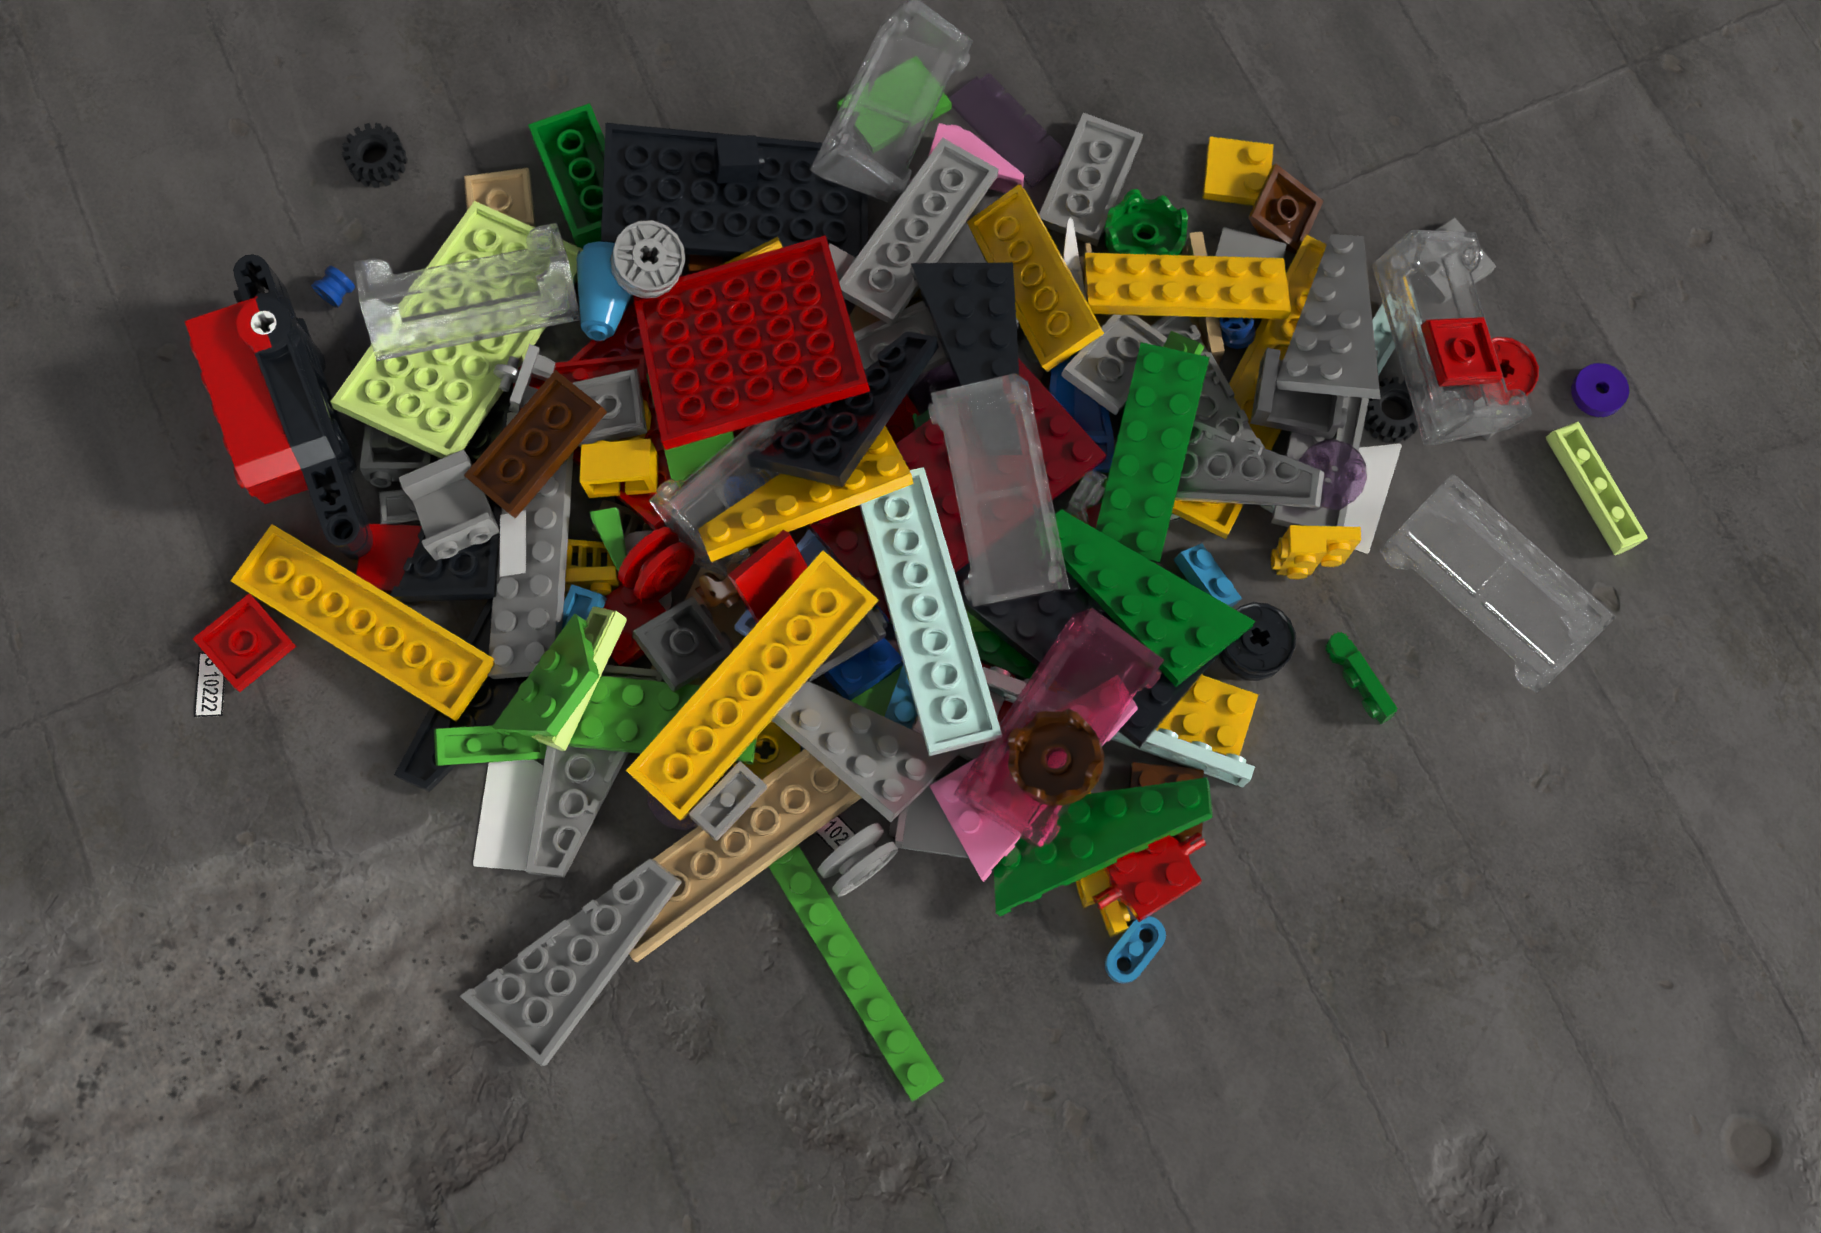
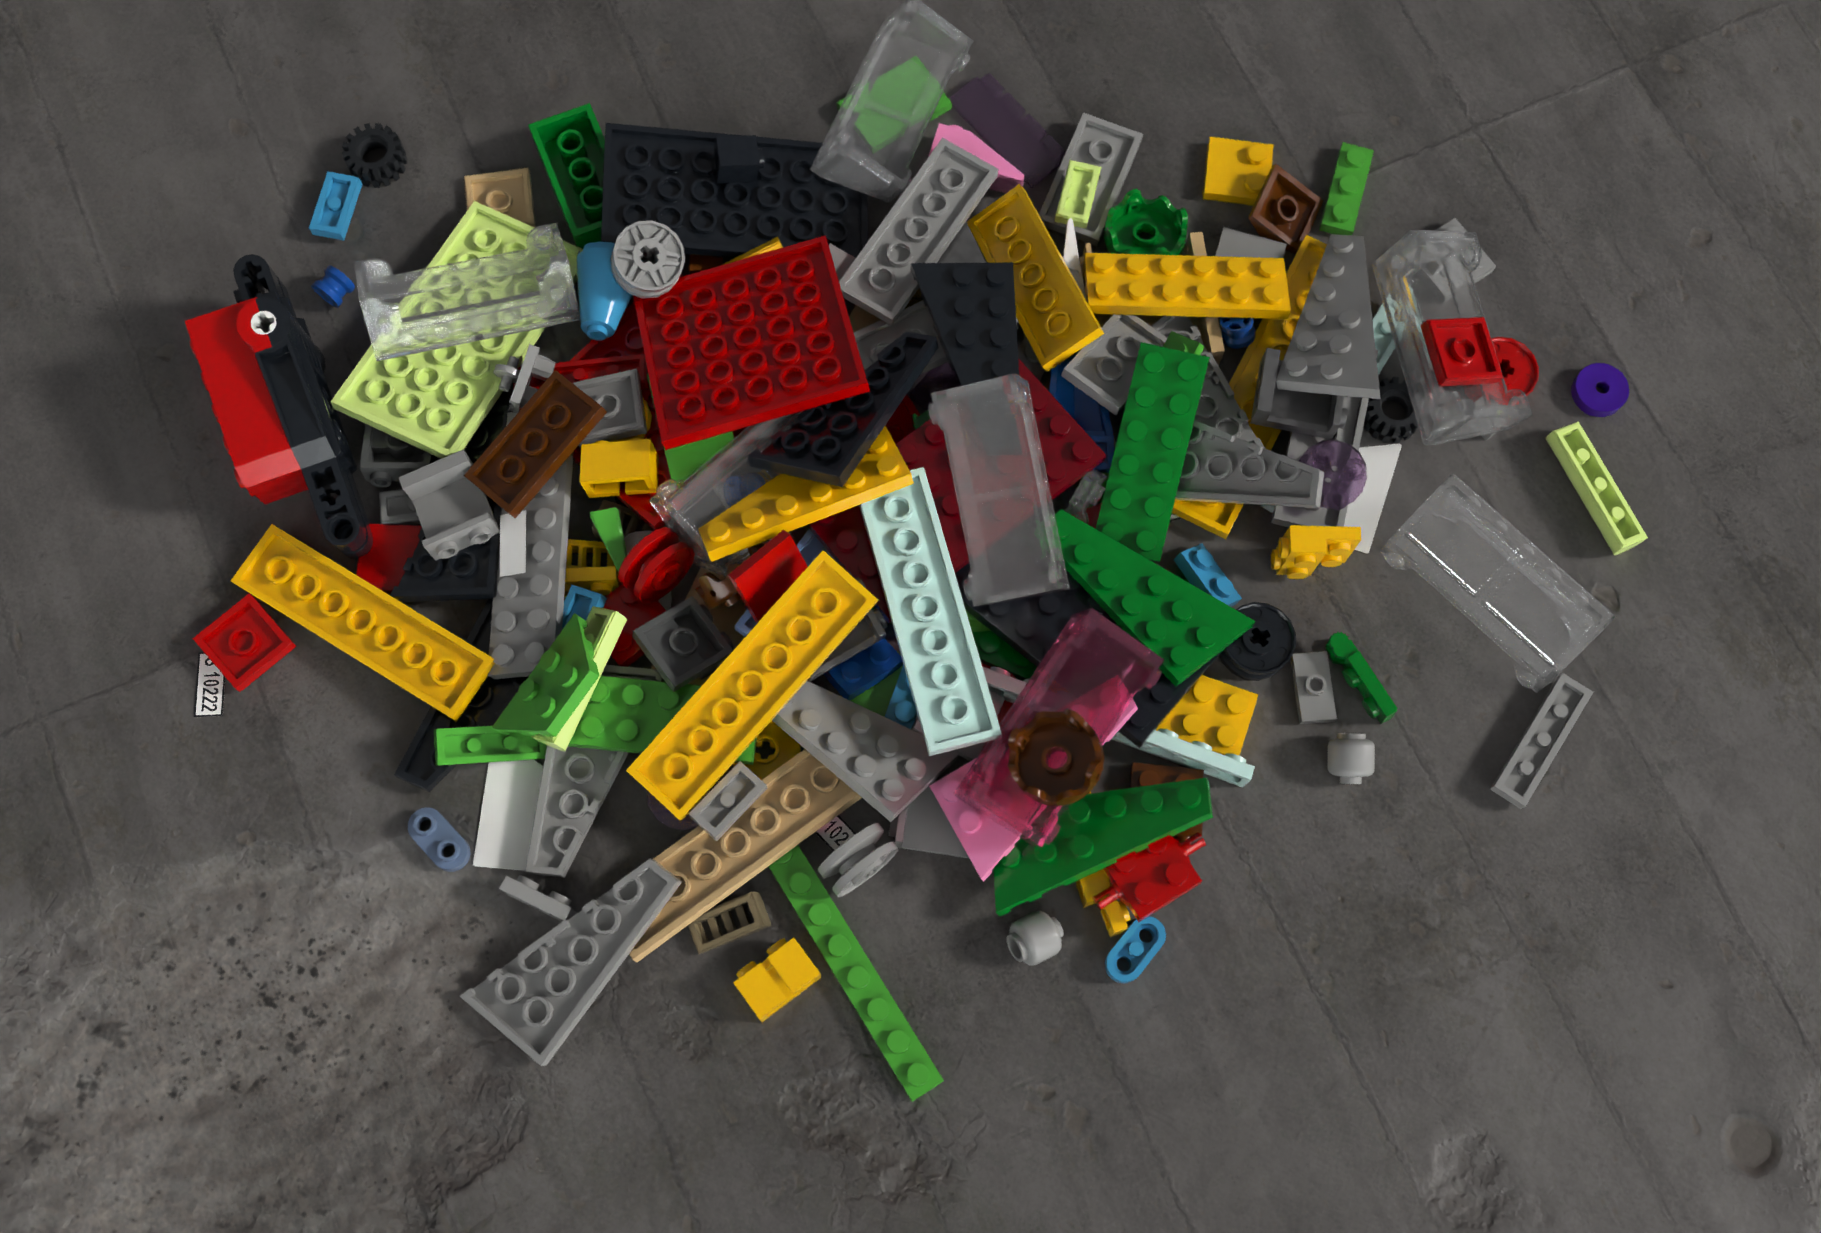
none -> dark azure plate [309,171,362,241]
none -> sand blue plate [407,808,471,872]
none -> light grey plate [499,875,577,922]
none -> dark tan slope [688,892,771,954]
none -> yellow piece [733,937,821,1022]
none -> light grey head [1006,911,1063,966]
none -> yellowish green plate [1054,160,1101,229]
none -> light grey plate [1290,651,1337,724]
none -> bright green plate [1319,142,1374,235]
none -> light grey head [1327,733,1375,784]
none -> light grey plate [1490,673,1593,809]

